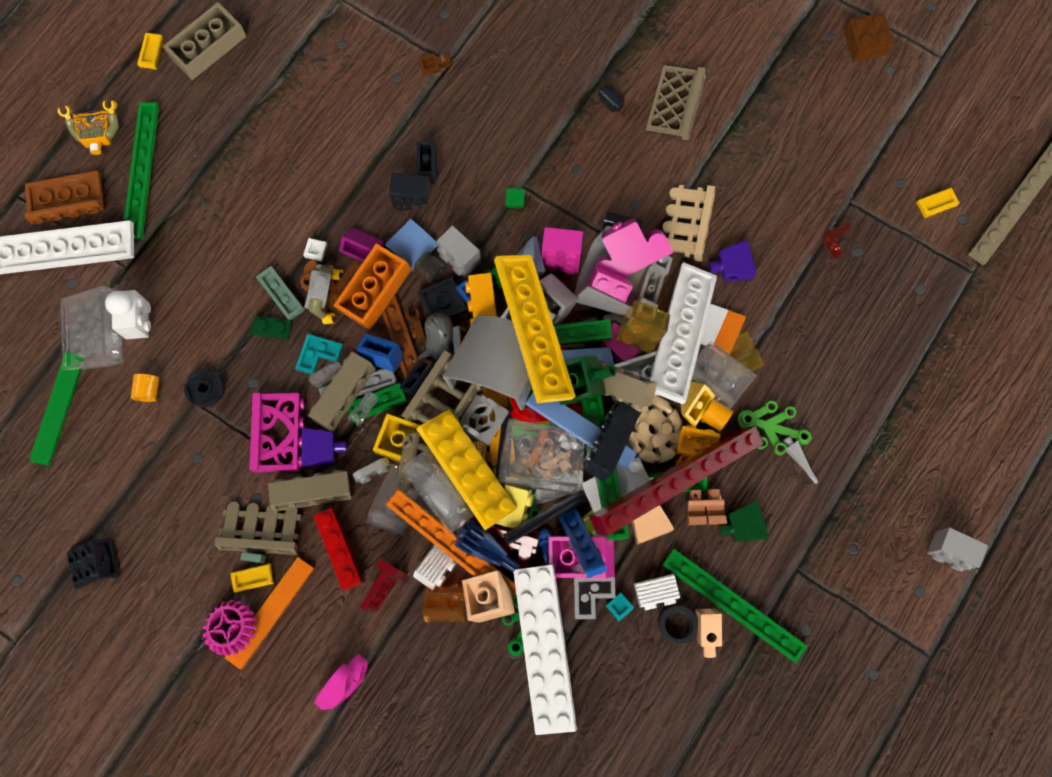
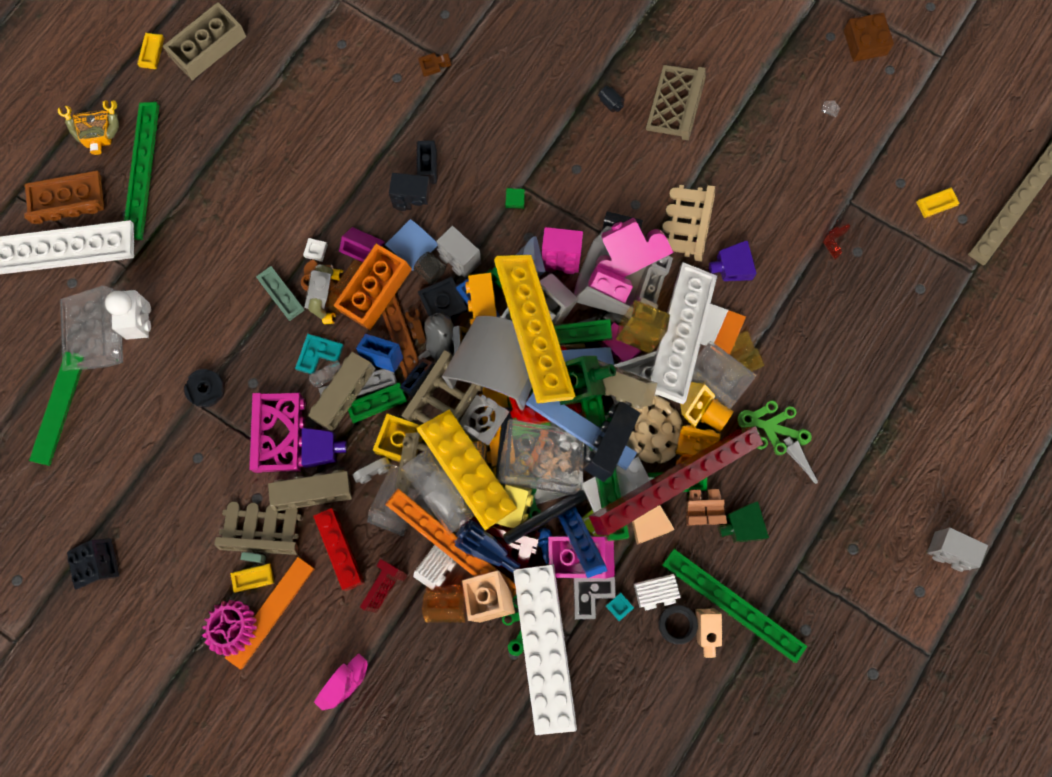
light orange piece [131,374,159,402] -> none
dark green plate [250,316,292,341] -> none
clear bar [348,391,379,426] -> none
none -> clear piece [821,101,840,117]

